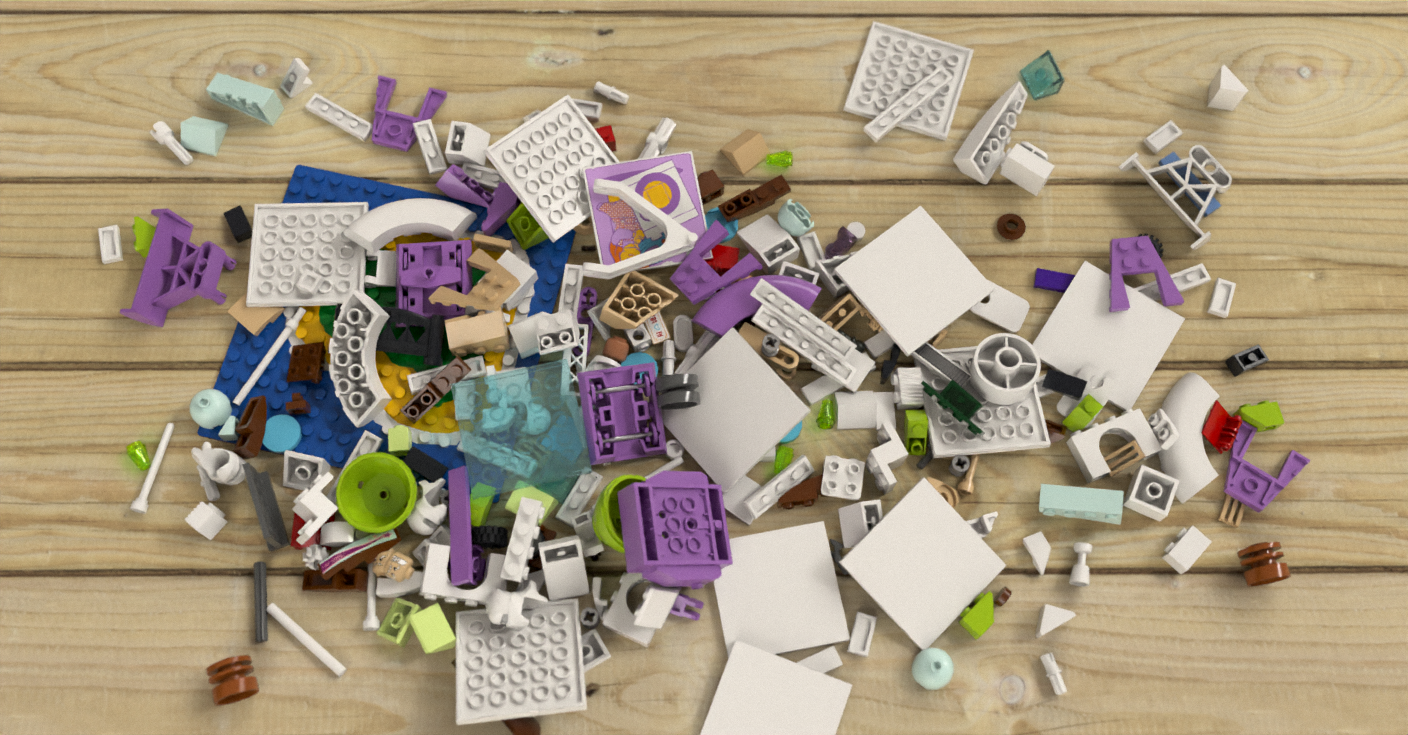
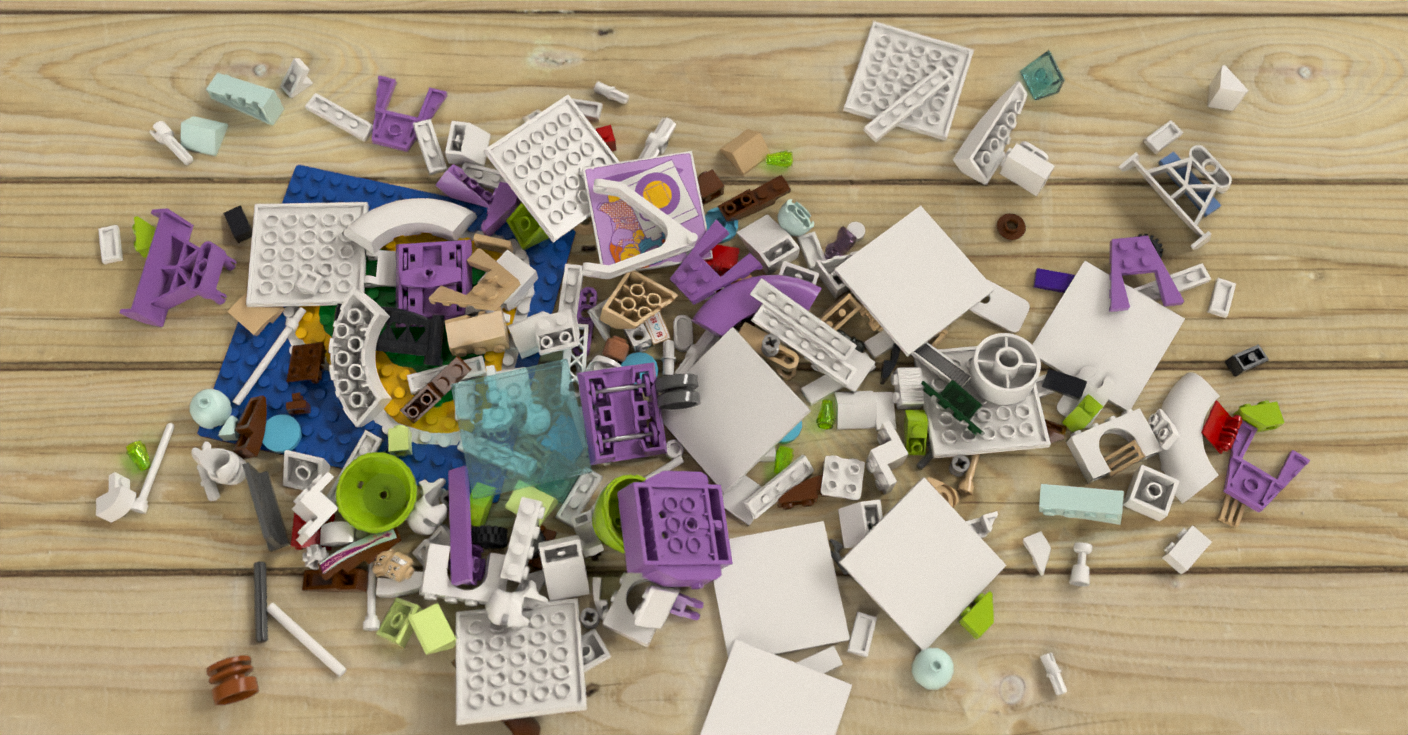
white brick [185,502,227,540] -> none
black slope [403,446,449,483] -> none
reddish brown tile [993,586,1012,607] -> none
white slope [1035,604,1076,638] -> none
dark orange wheel [1237,542,1291,587] -> none
none -> white brick [96,472,136,523]

